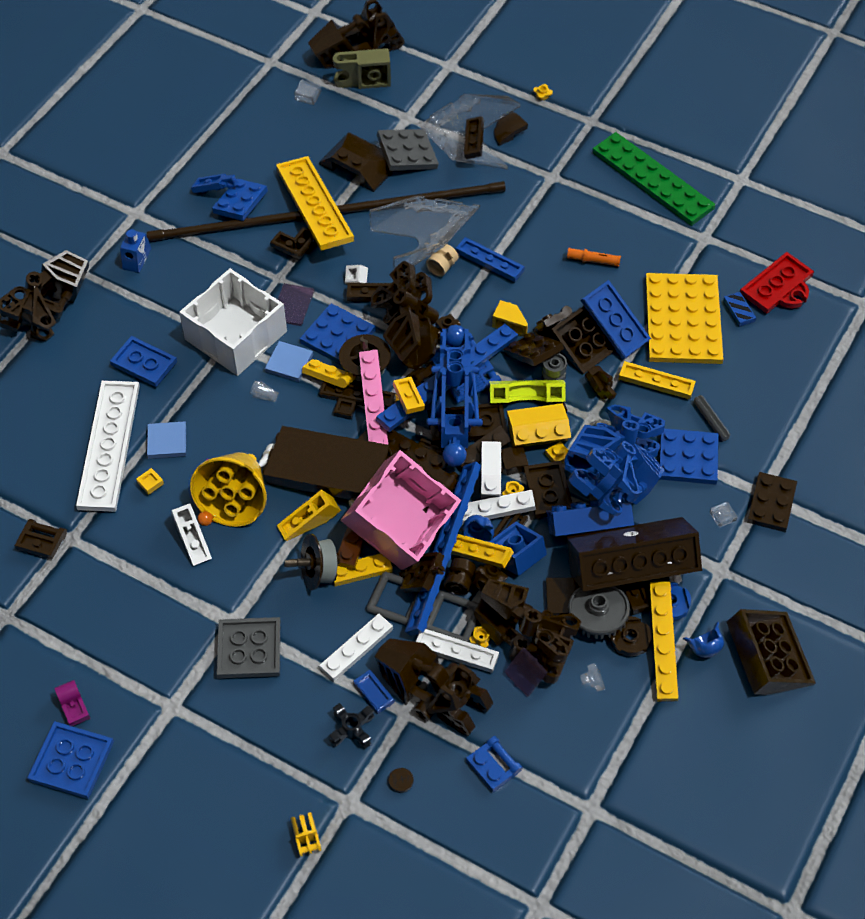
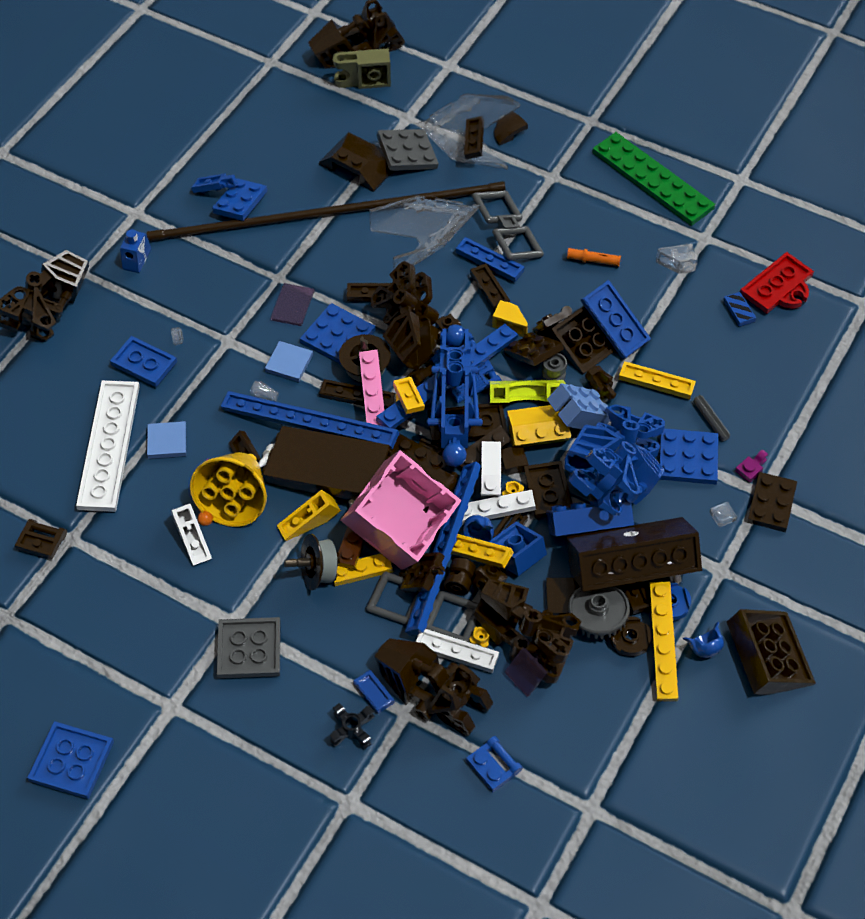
magenta plate [54,680,90,726] -> none
yellow plate [136,468,164,495] -> none
white tile [179,268,287,376] -> none
dark brown brick [270,227,315,260] -> none
yellow plate [276,156,354,251] -> none
yellow arm [290,812,322,857] -> none
clear piece [294,80,321,105] -> none
yellow plate [302,359,356,388] -> none
white plate [319,614,393,682] -> none
dark brown tile [333,398,357,420] -> none
white slope [345,265,368,284] -> none
dark brown piece [389,768,414,793] -> none
tan wheel [426,243,459,277] -> none
yellow plate [533,84,553,100] -> none
yellow plate [545,441,569,464] -> none
clear tile [580,663,605,692] -> none
yellow plate [646,273,723,364] -> none
none -> clear tile [171,327,184,345]
none -> blue plate [221,391,399,450]
none -> dark brown plate [229,430,261,462]
none -> dark brown plate [470,264,510,311]
none -> dark grey bar [472,190,544,260]
none -> medium blue piece [547,383,610,429]
none -> clear slope [656,244,698,273]
none -> magenta plate [735,449,768,483]

